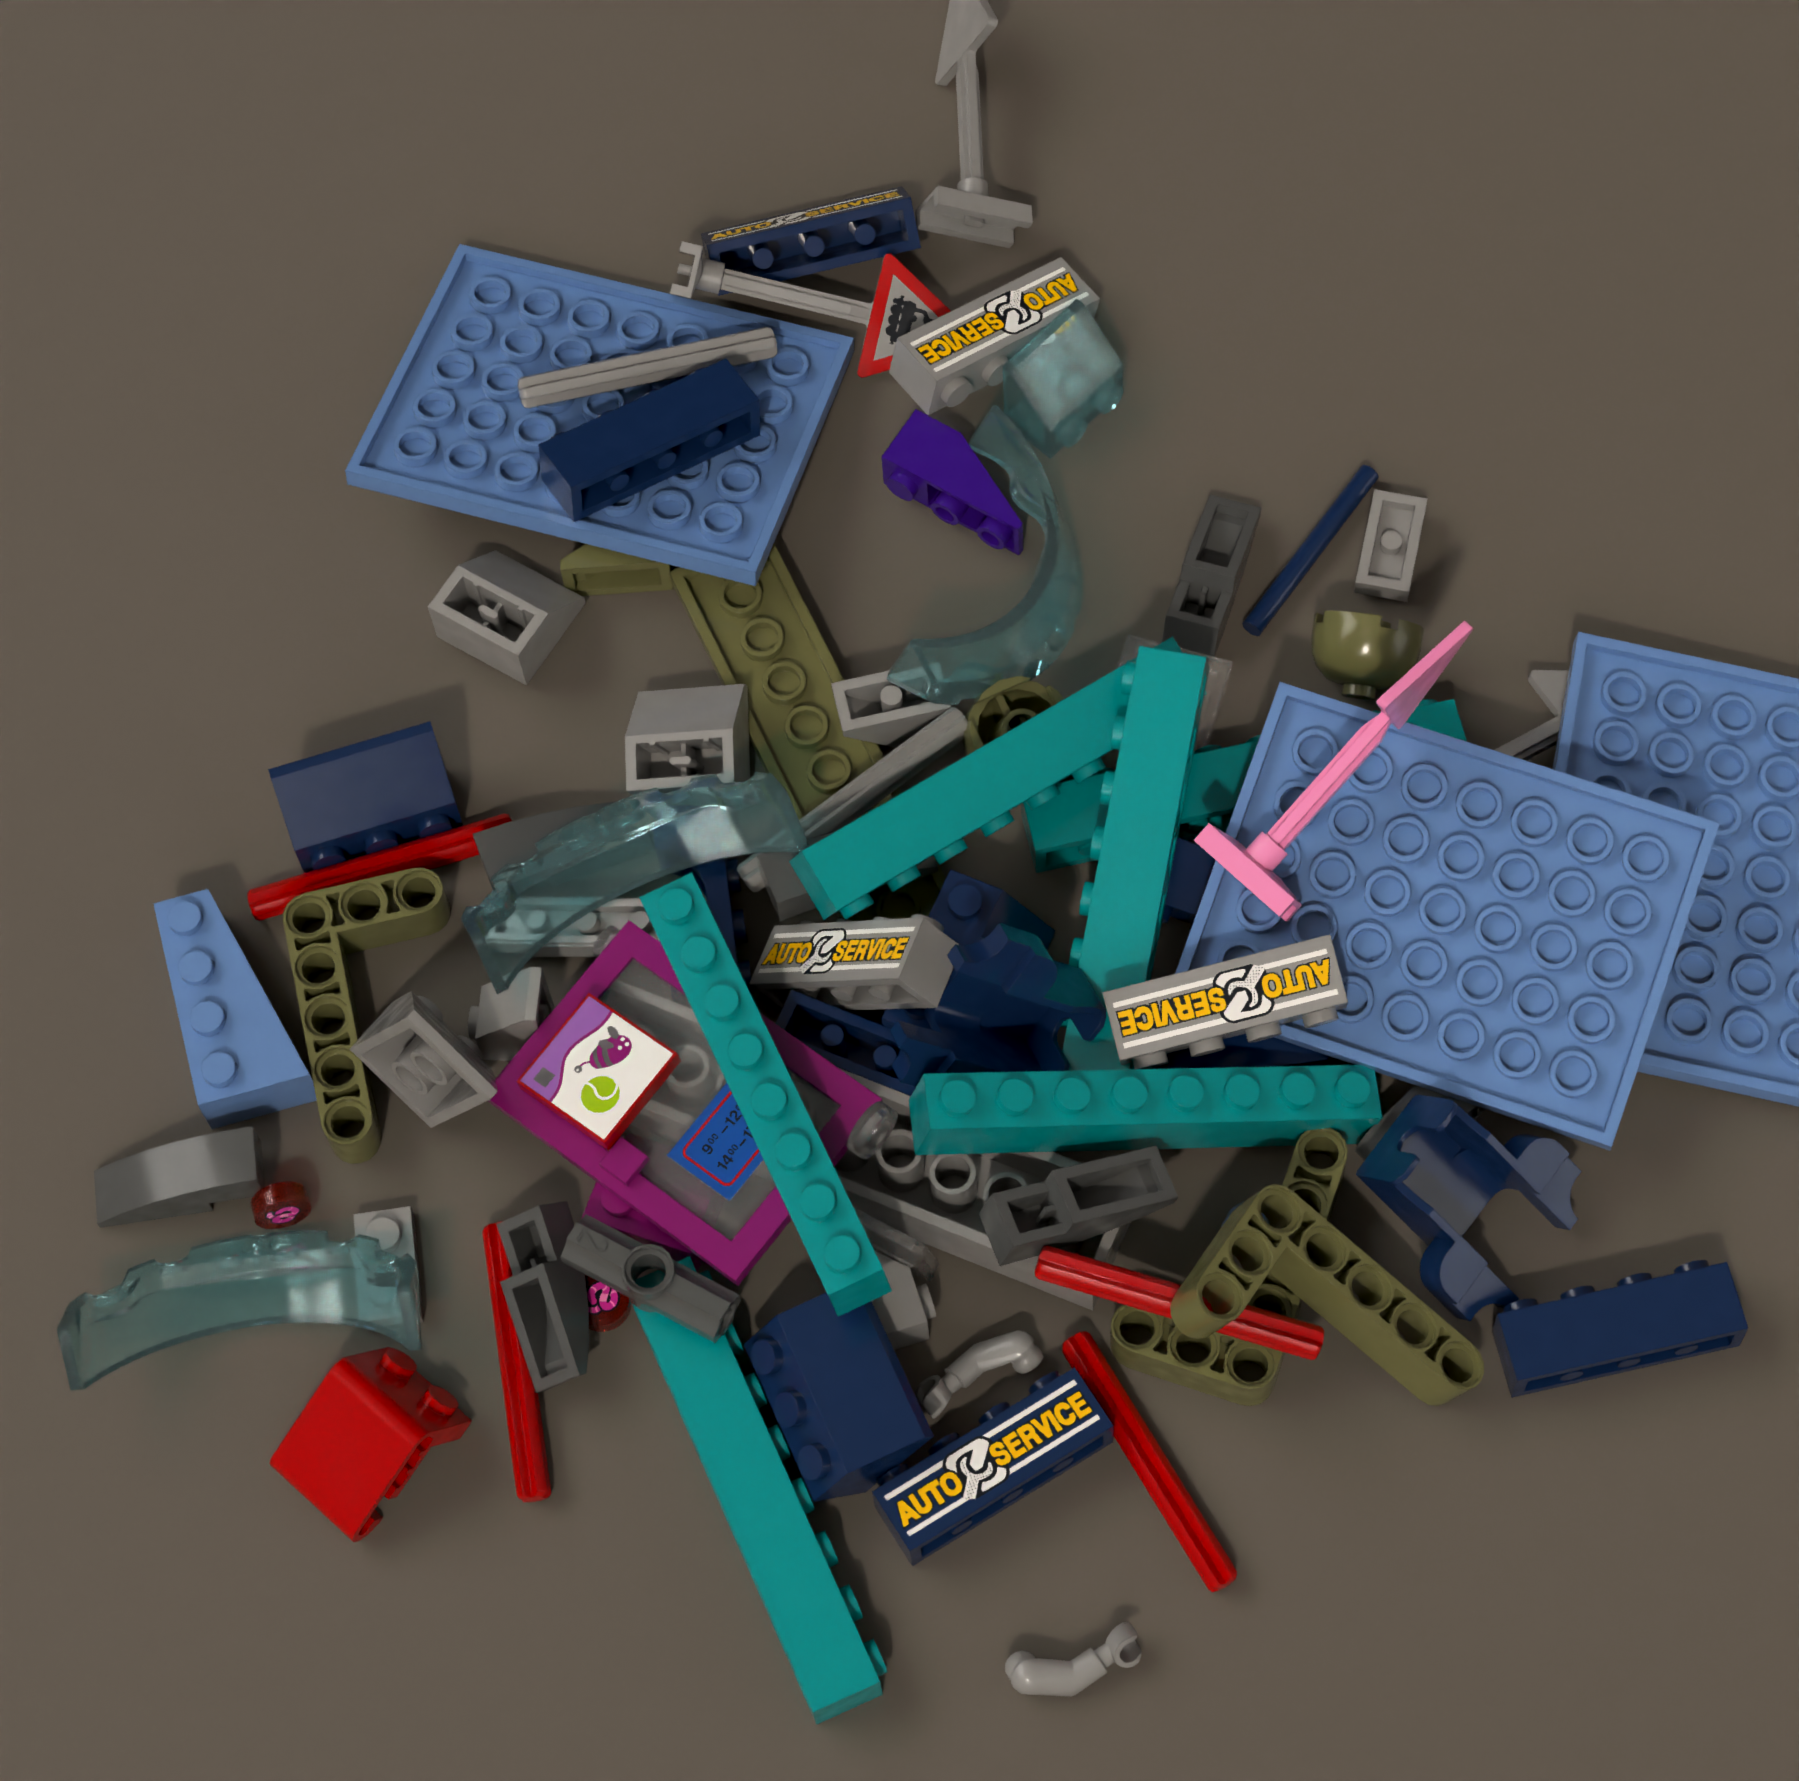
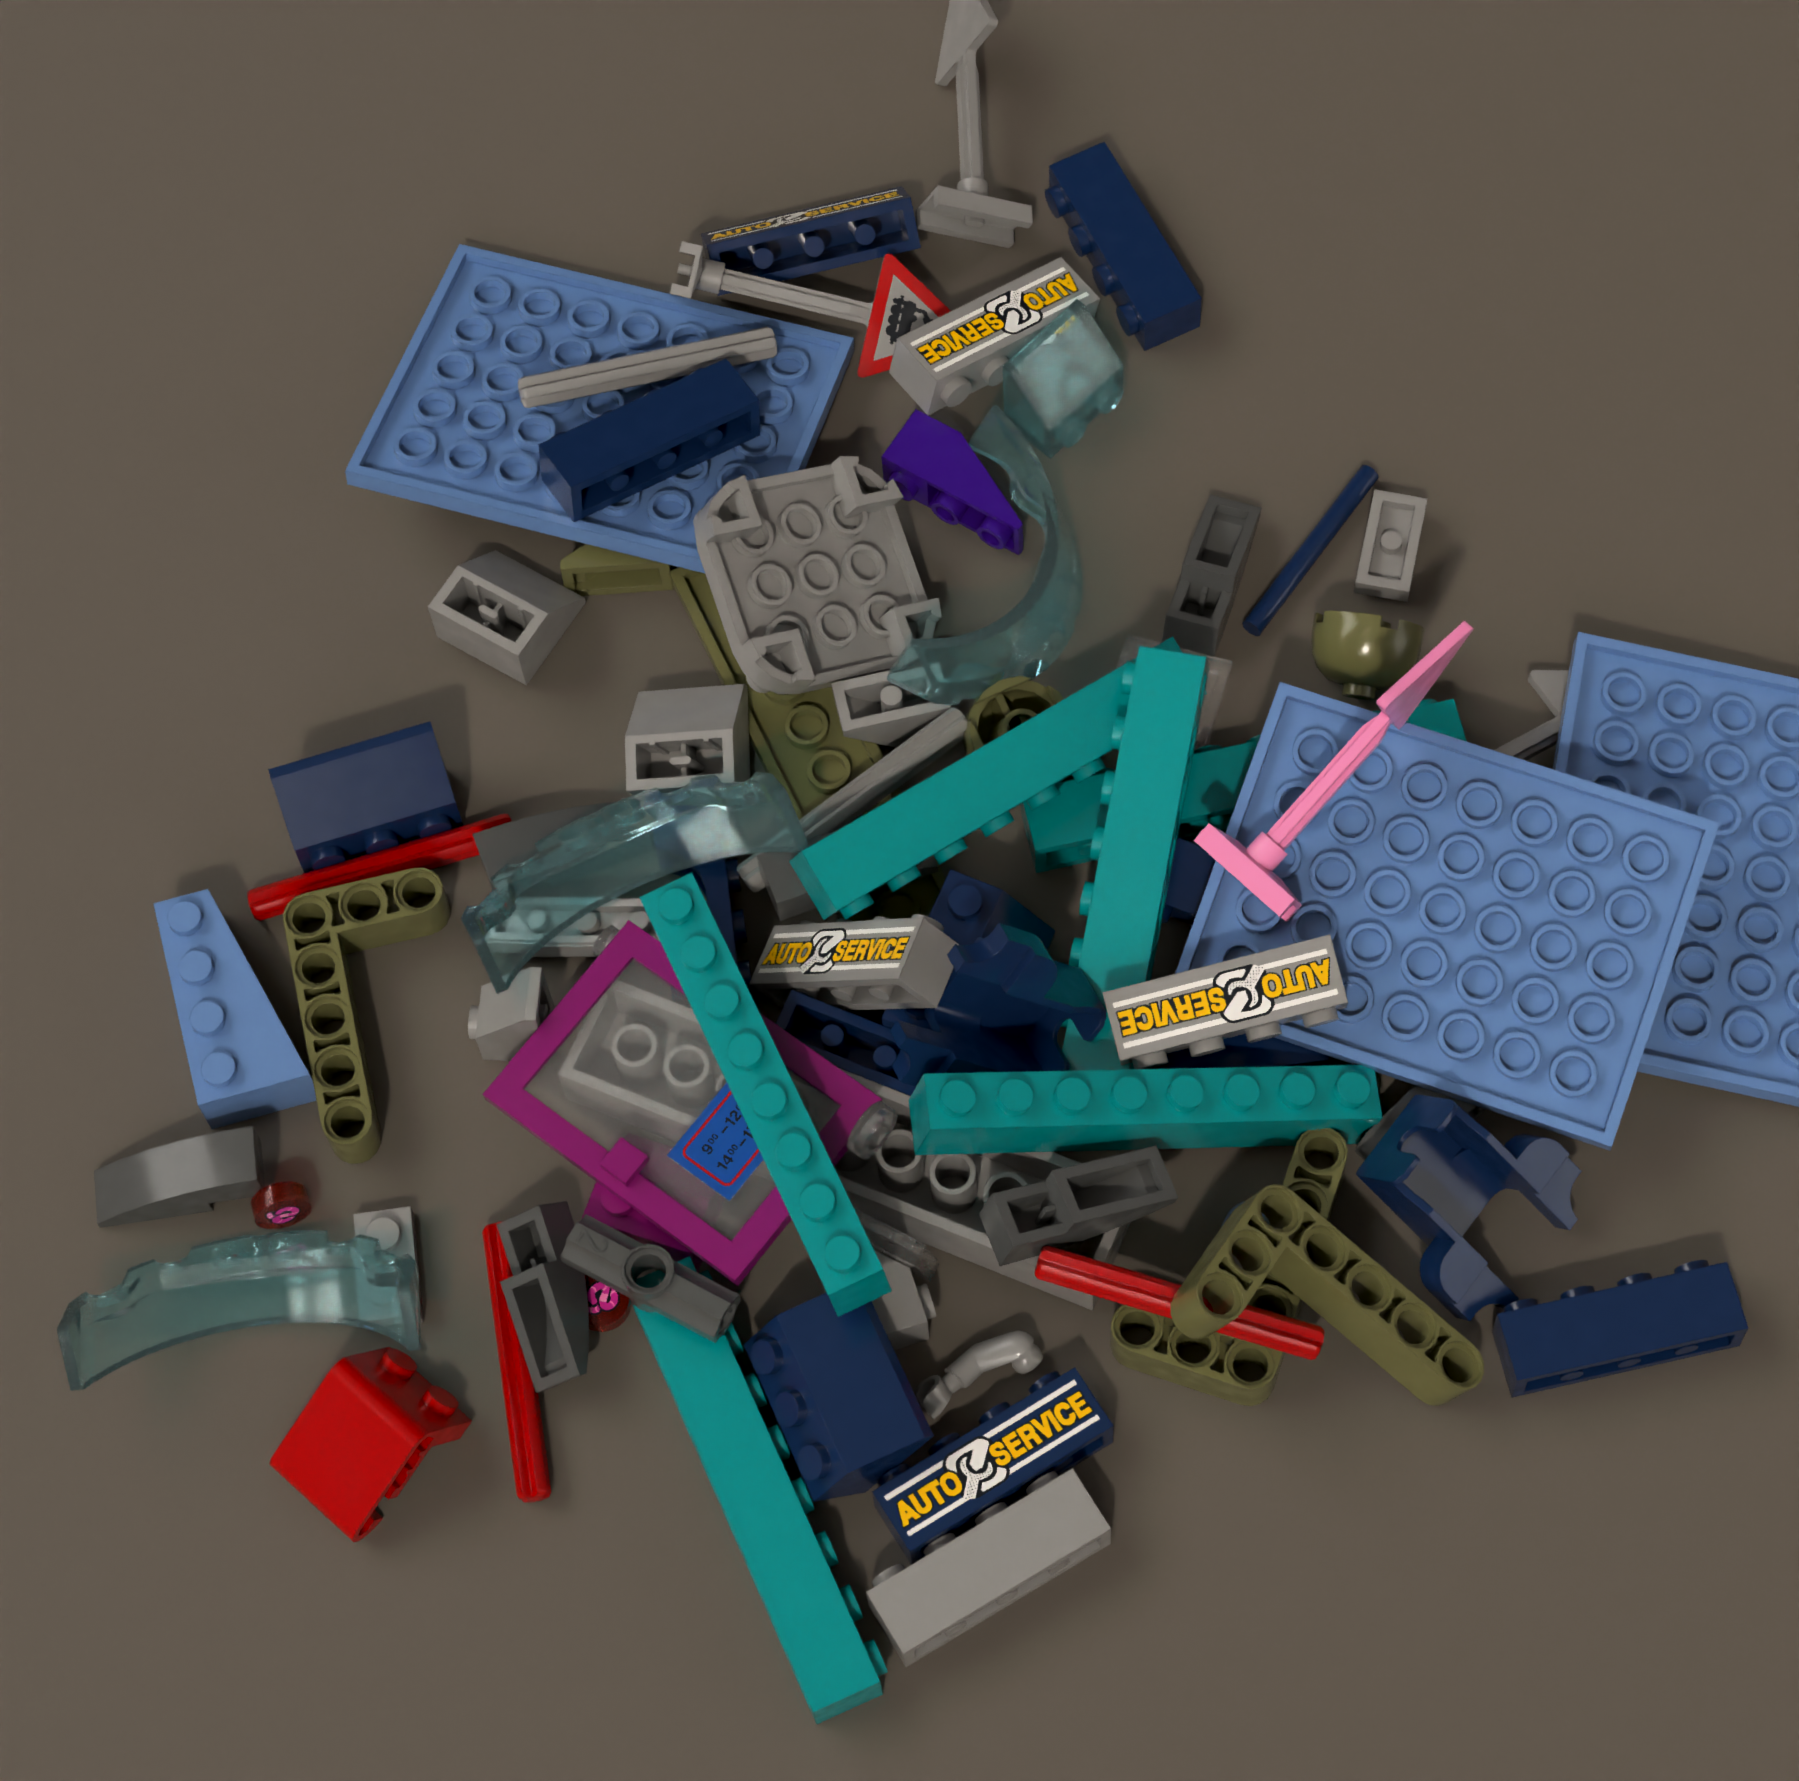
light grey slope [350,991,498,1128] -> none
tile [516,993,681,1151] -> none
light grey arm [1005,1622,1142,1697] -> none
red axle [1062,1331,1237,1592] -> none
none -> light grey plate [693,456,942,694]
none -> light grey brick [866,1468,1111,1667]
none -> dark blue brick [1045,142,1202,351]

